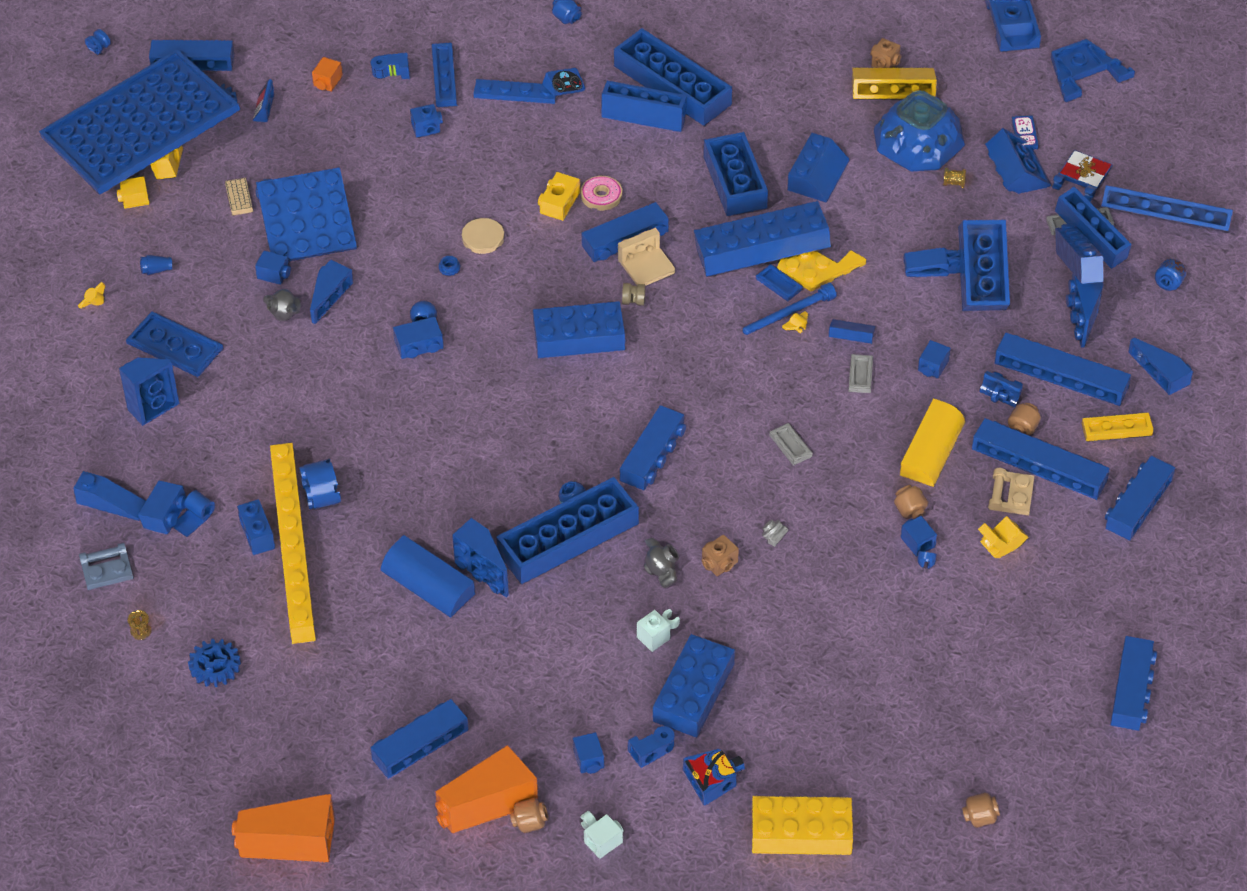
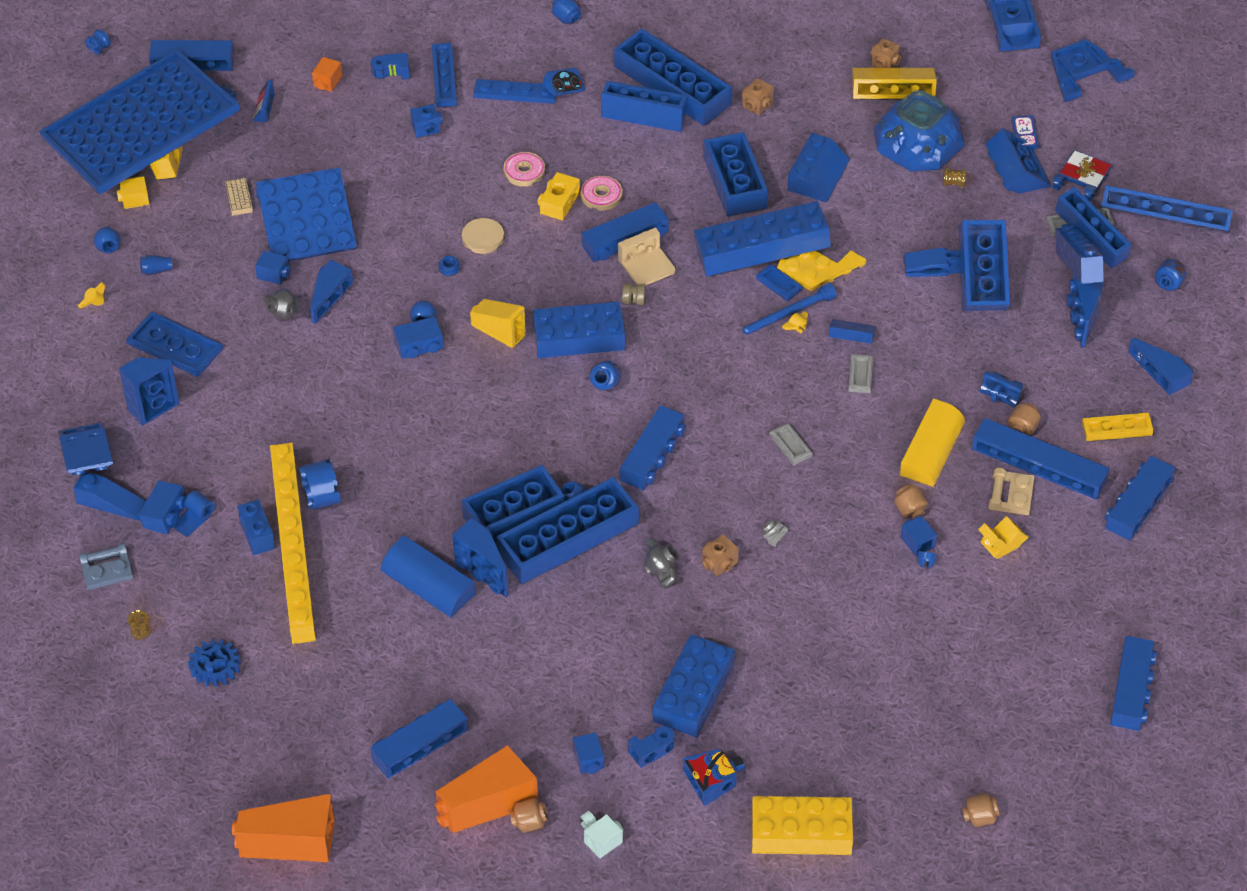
light aqua brick [637,609,680,652] -> none
blue brick [918,340,950,379] -> none
blue brick [995,333,1131,406] -> none
none -> blue slope [58,422,113,475]
none -> blue piece [94,227,121,253]
none -> blue brick [461,465,565,543]
none -> yellow slope [470,299,526,348]
none -> tile [504,152,545,186]
none -> blue head [589,360,621,390]
none -> medium nougat brick [741,78,774,115]

